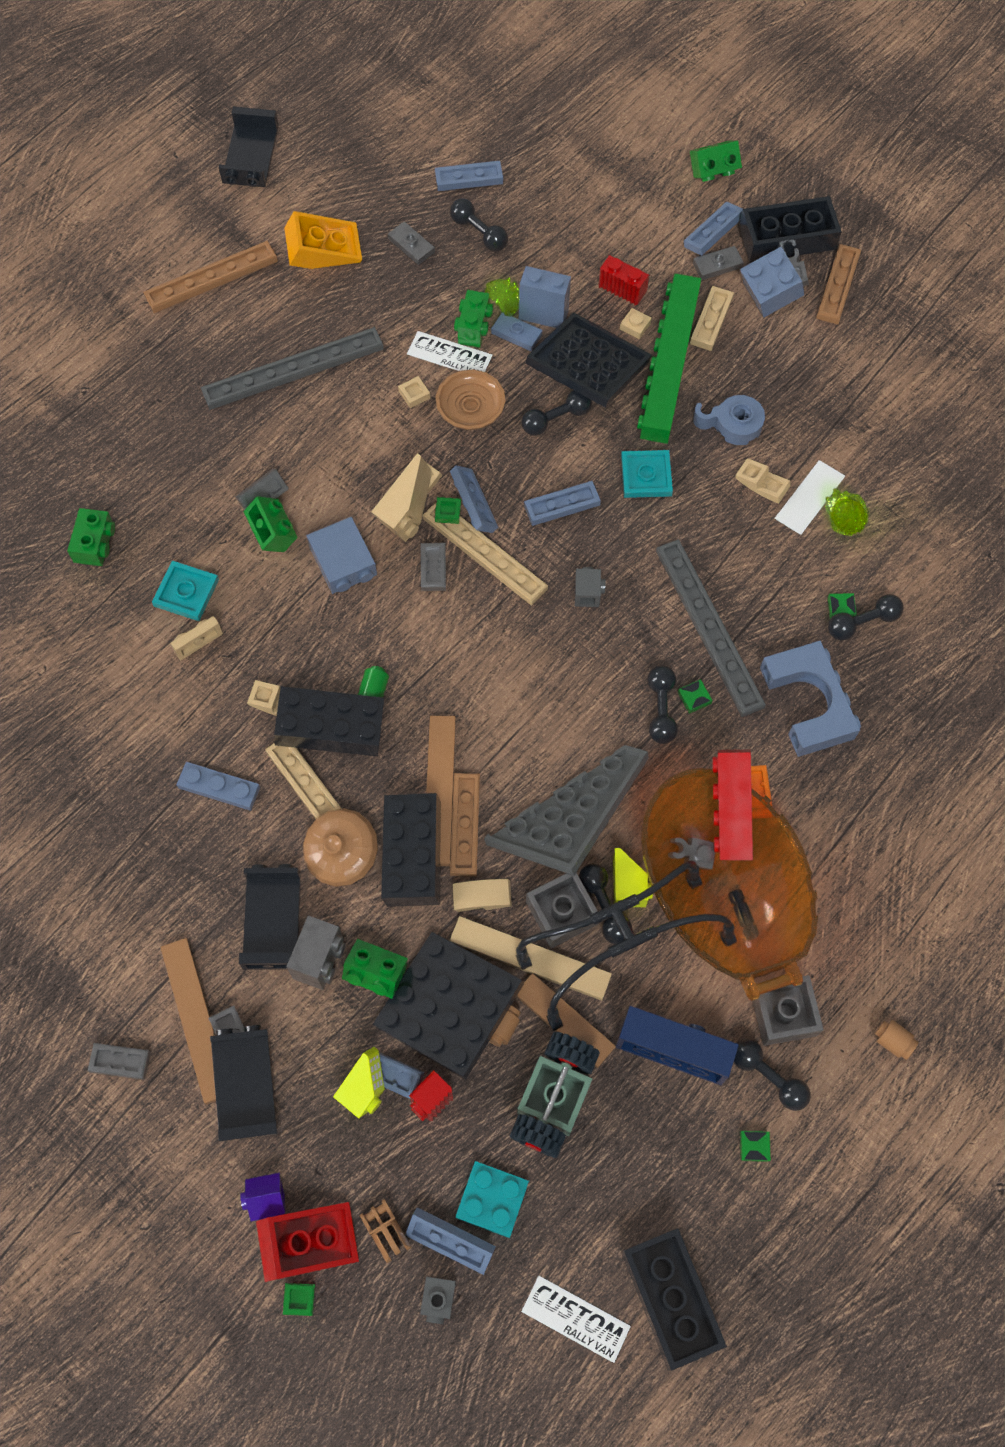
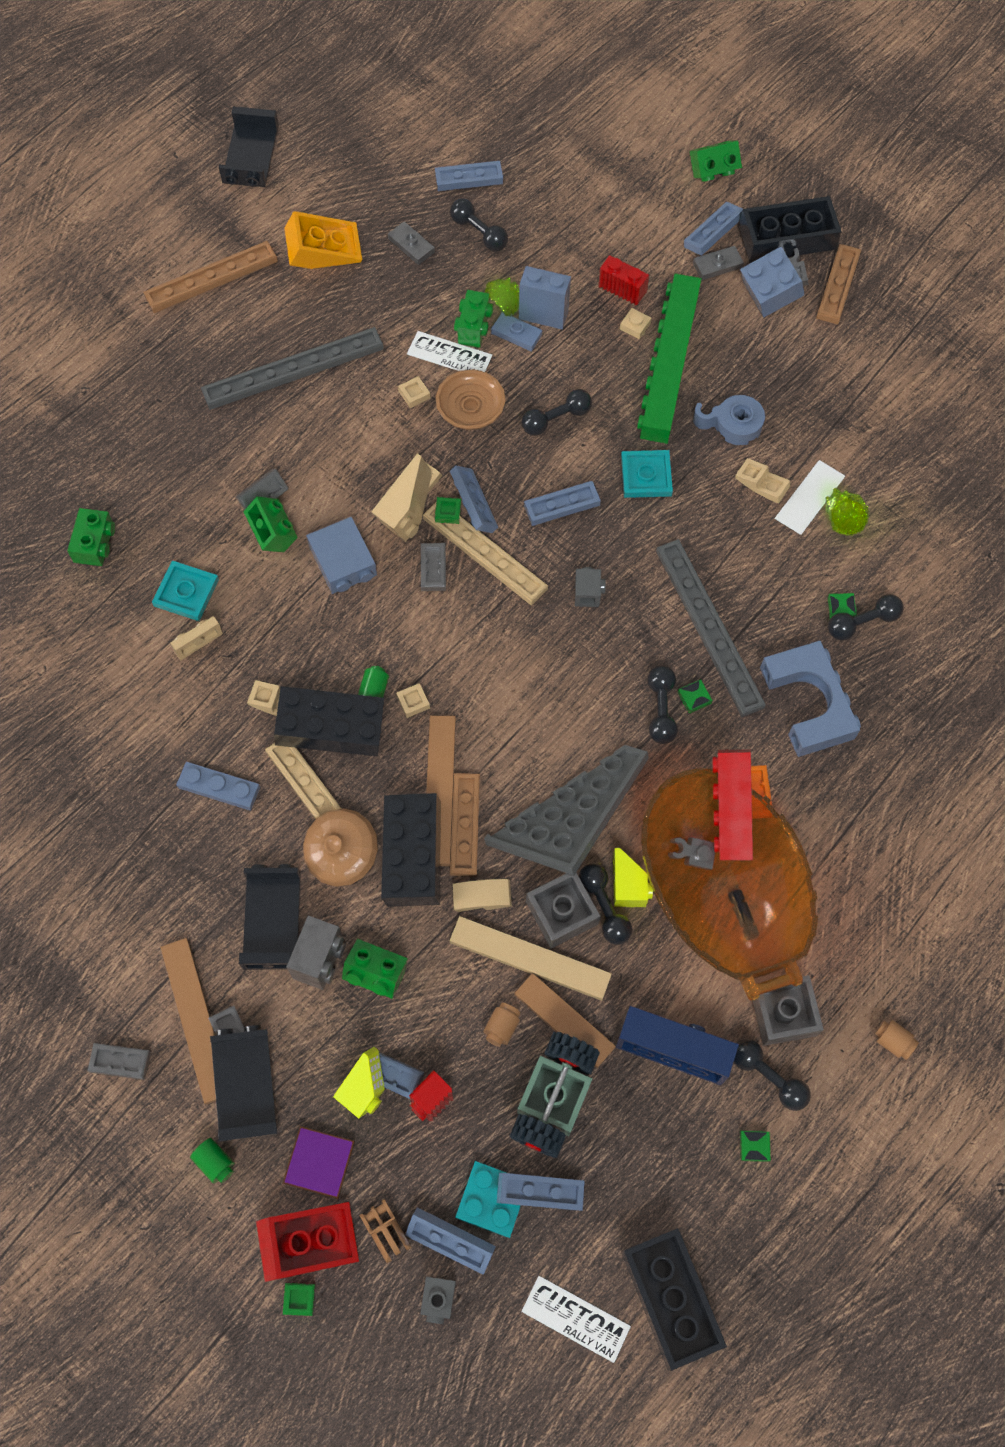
dark purple brick [240,1173,285,1221] -> none
black plate [373,932,524,1080] -> none
black bar [515,861,737,1031] -> none
black plate [525,312,652,408] -> none
tan plate [690,286,734,351] -> none
none -> green brick [190,1137,235,1184]
none -> dark purple tile [283,1126,355,1199]
none -> tan plate [396,683,430,718]
none -> sand blue plate [497,1173,584,1211]

